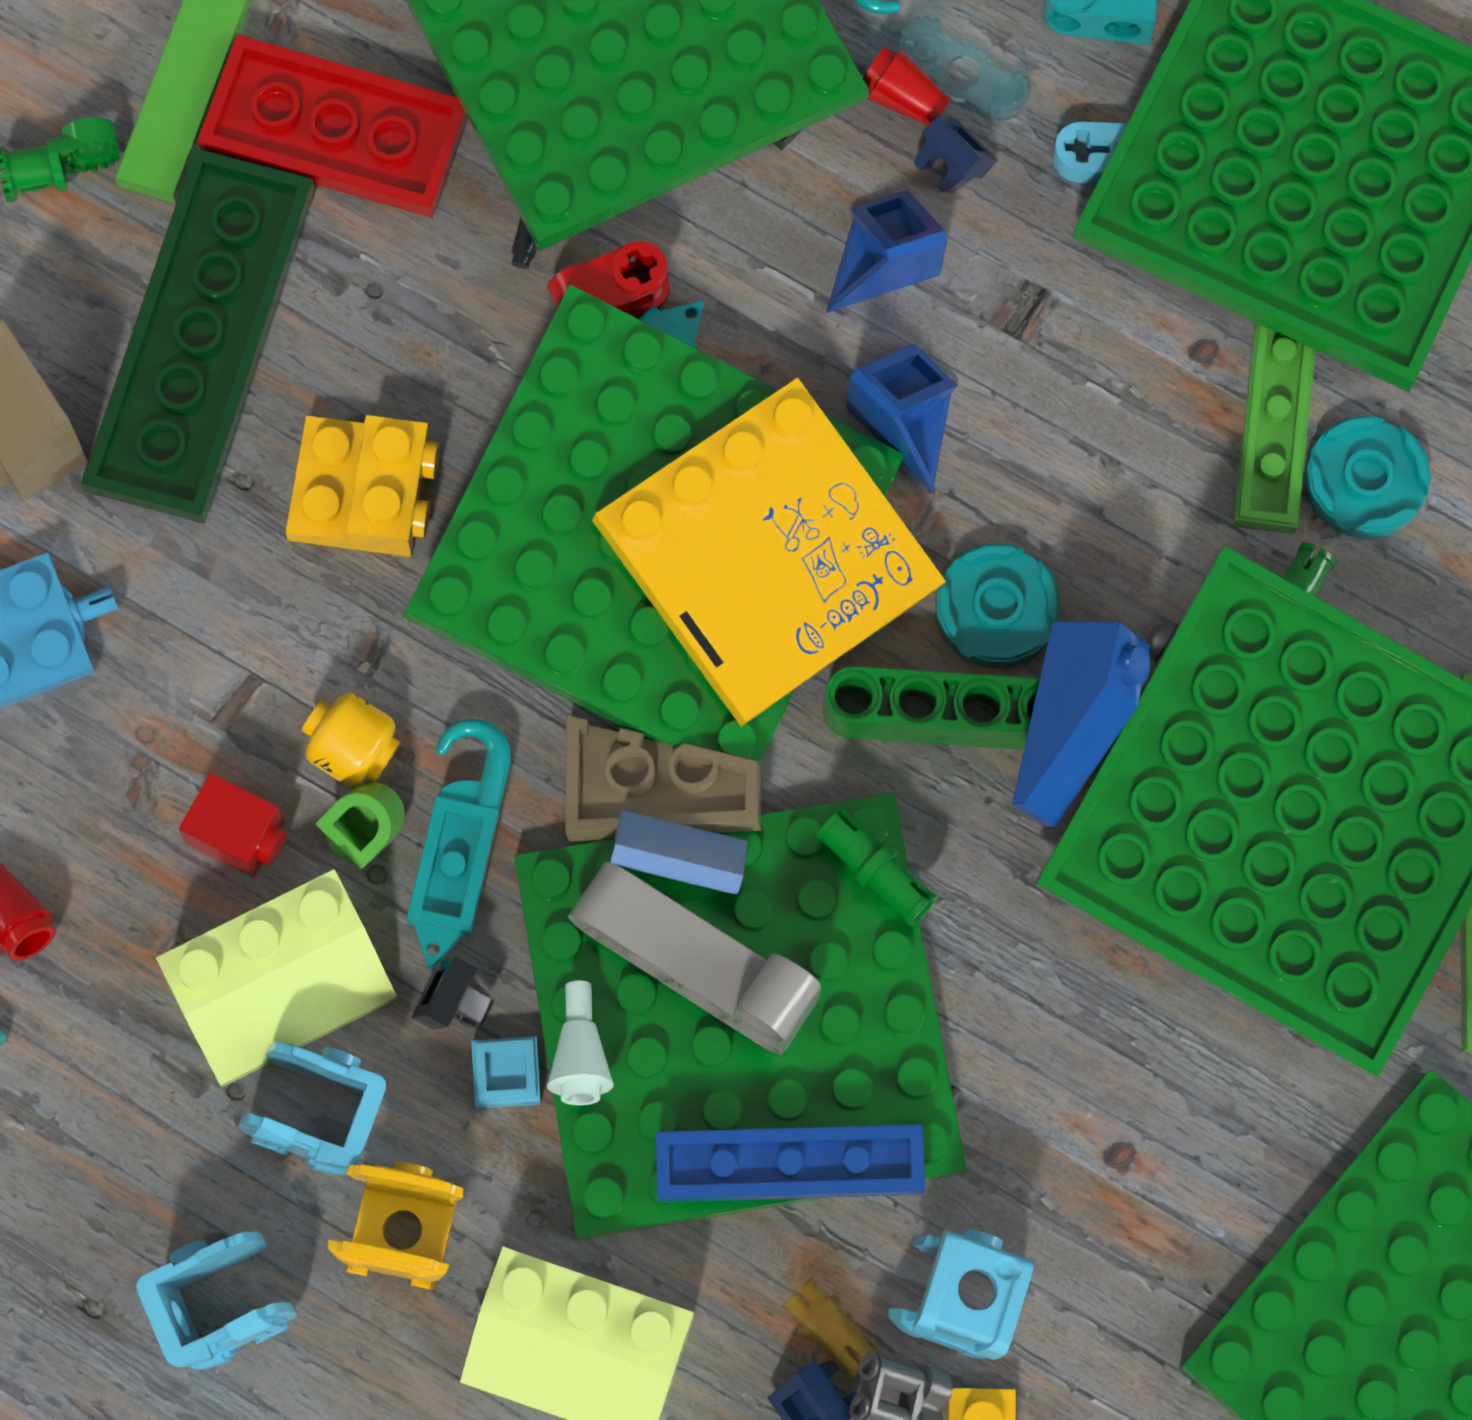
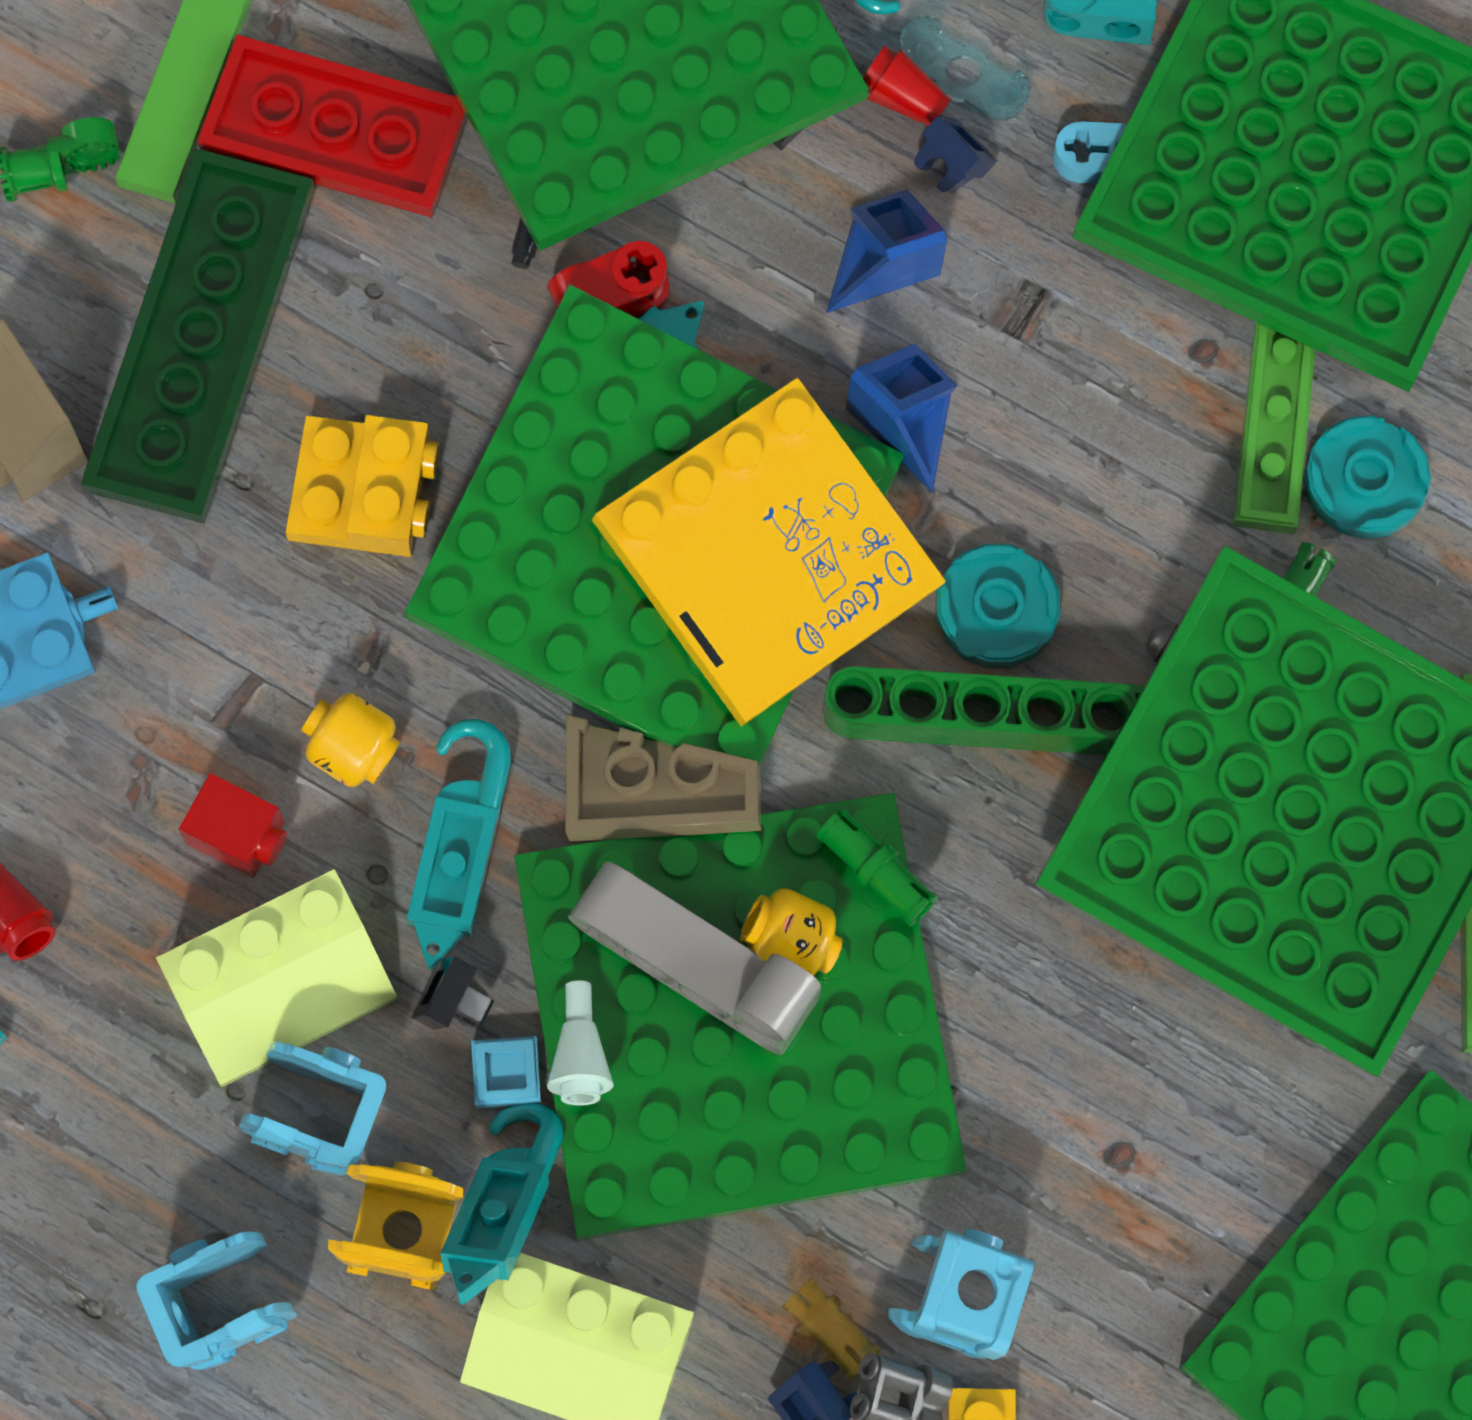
bright green plate [315,782,405,870] -> none
medium blue tile [610,810,748,894] -> none
blue plate [656,1124,925,1202] -> none
blue slope [1012,621,1151,827] -> none
none -> teal plate [440,1103,564,1305]
none -> yellow head [740,888,843,976]

